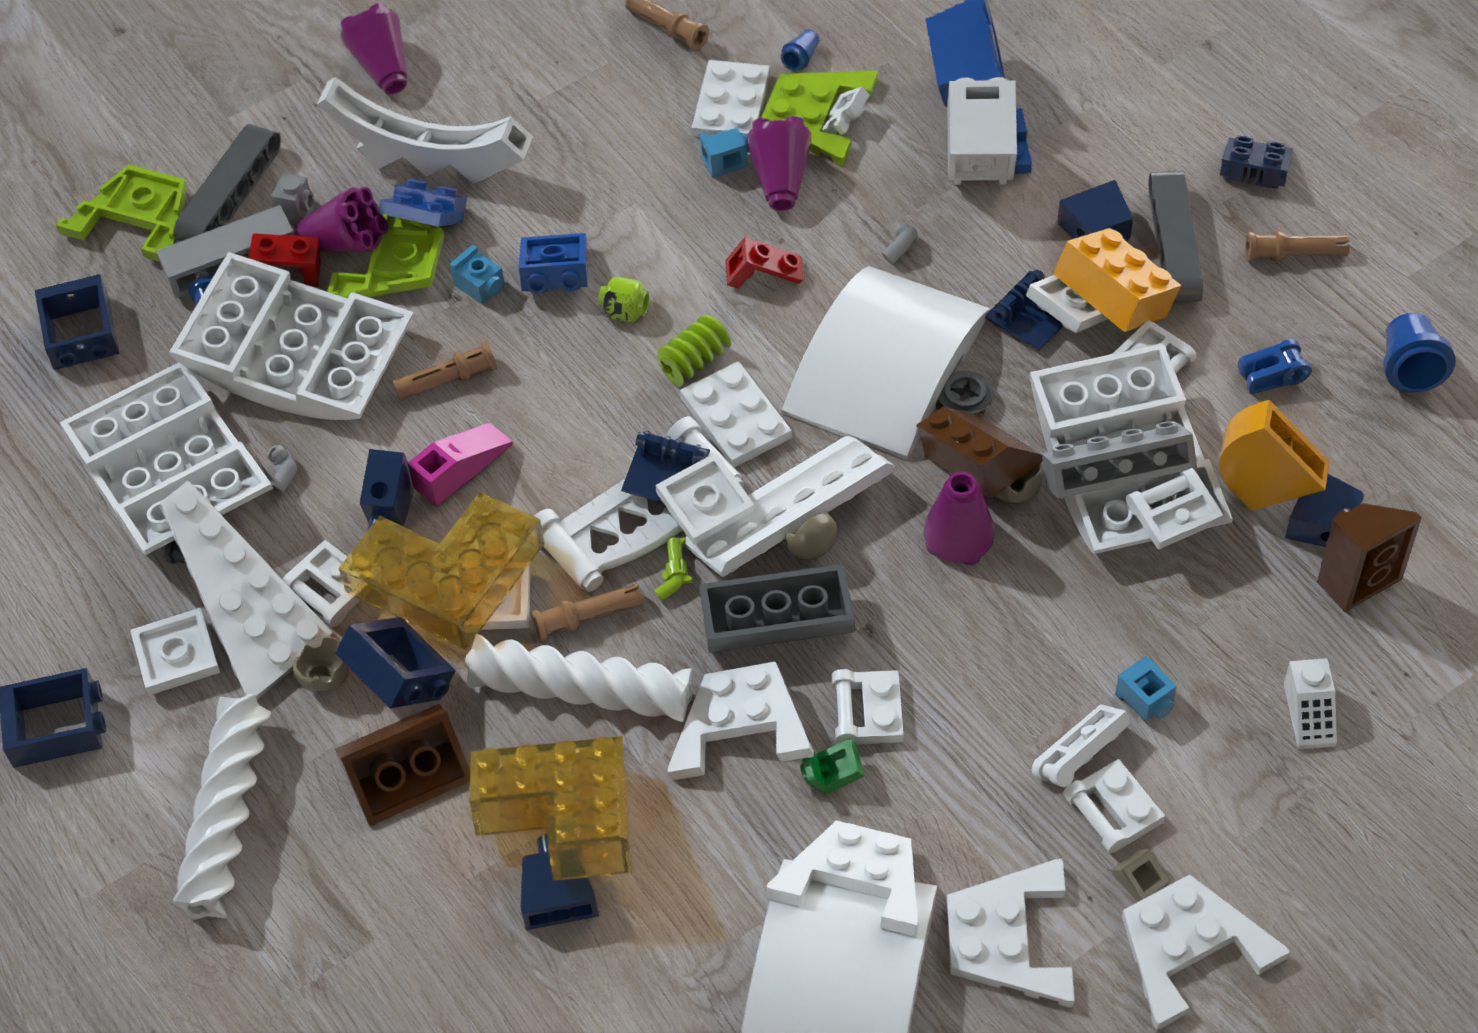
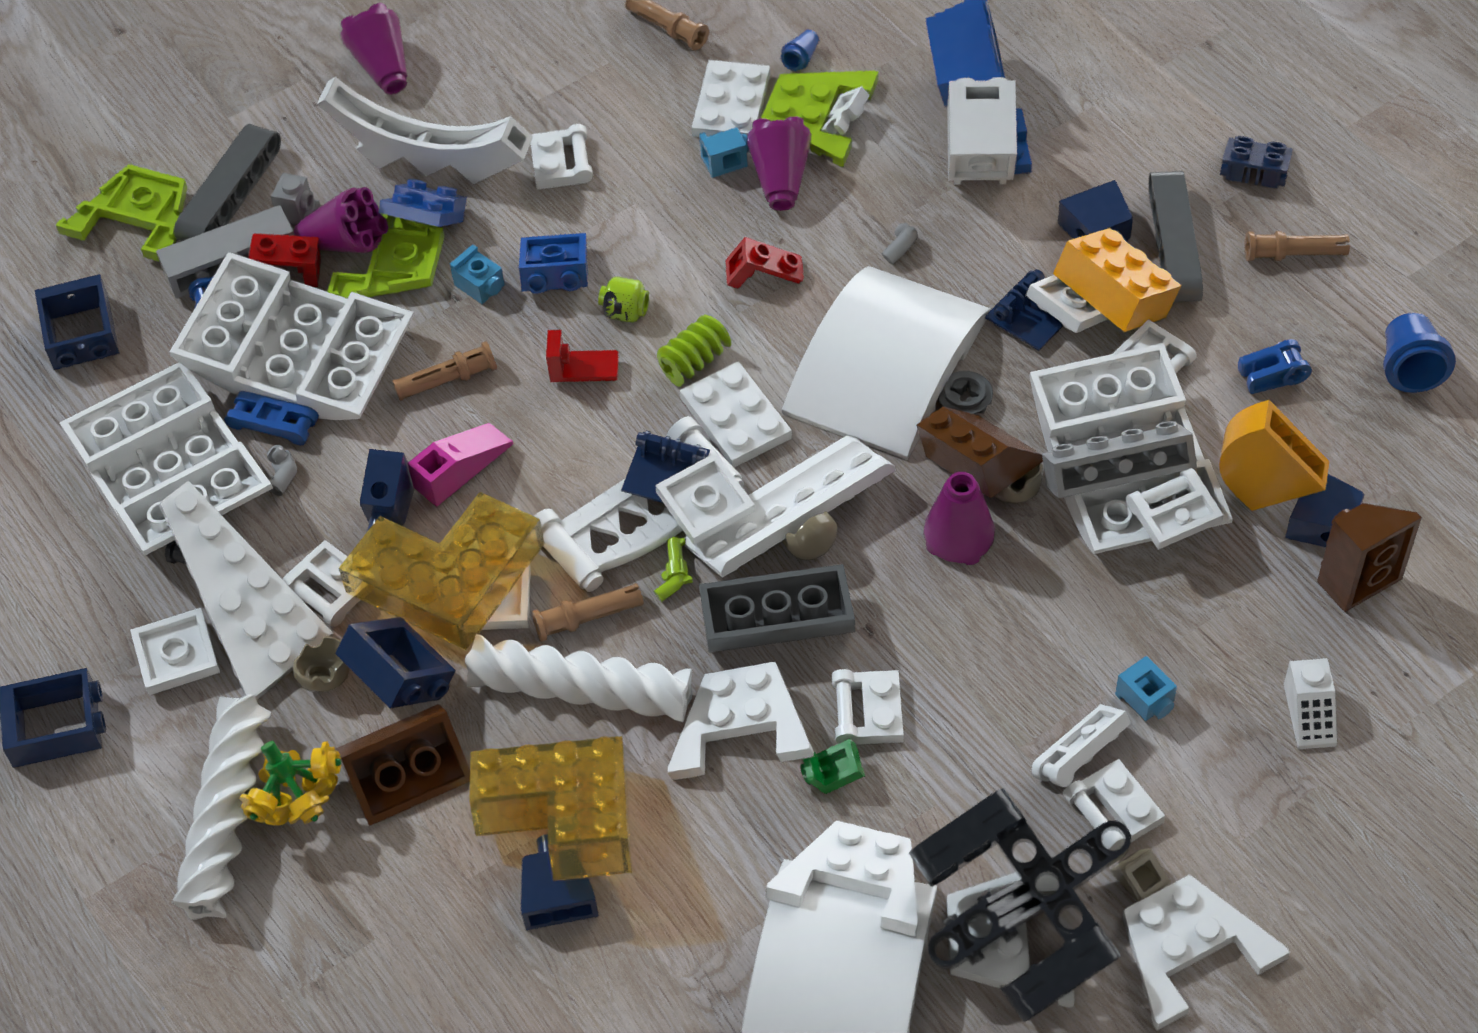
none -> blue plate [224,391,319,446]
none -> yellow plant [239,741,341,826]
none -> white plate [531,124,593,190]
none -> red bracket [546,330,619,382]
none -> black piece [908,788,1131,1023]

